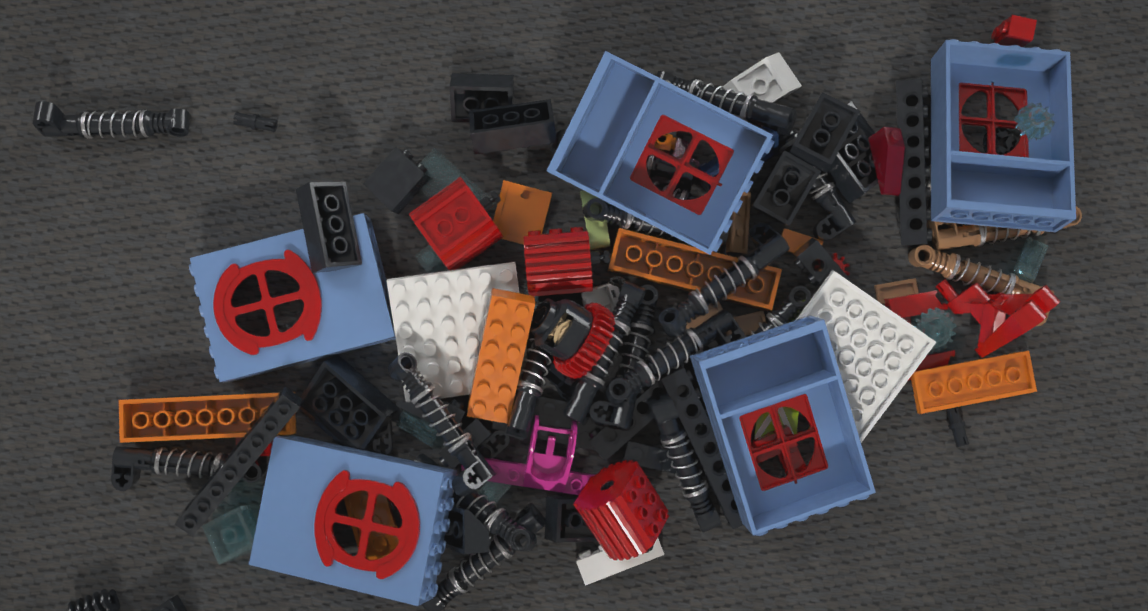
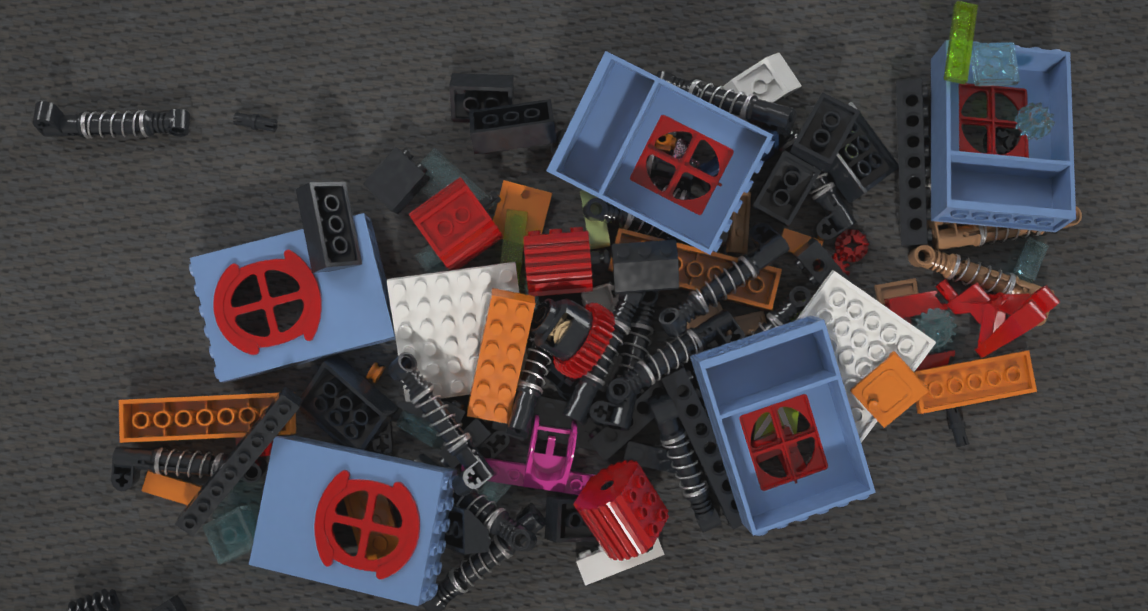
dark red slope [868,127,905,196] -> none
red brick [992,15,1037,47] -> none
none -> orange tile [141,471,202,505]
none -> orange bush [366,362,385,383]
none -> clear neon green plate [500,209,528,286]
none -> black slope [611,240,679,294]
none -> red gear [835,229,869,262]
none -> orange container [850,351,930,428]
none -> clear neon green plate [944,1,978,84]
none -> clear light blue plate [969,42,1020,86]

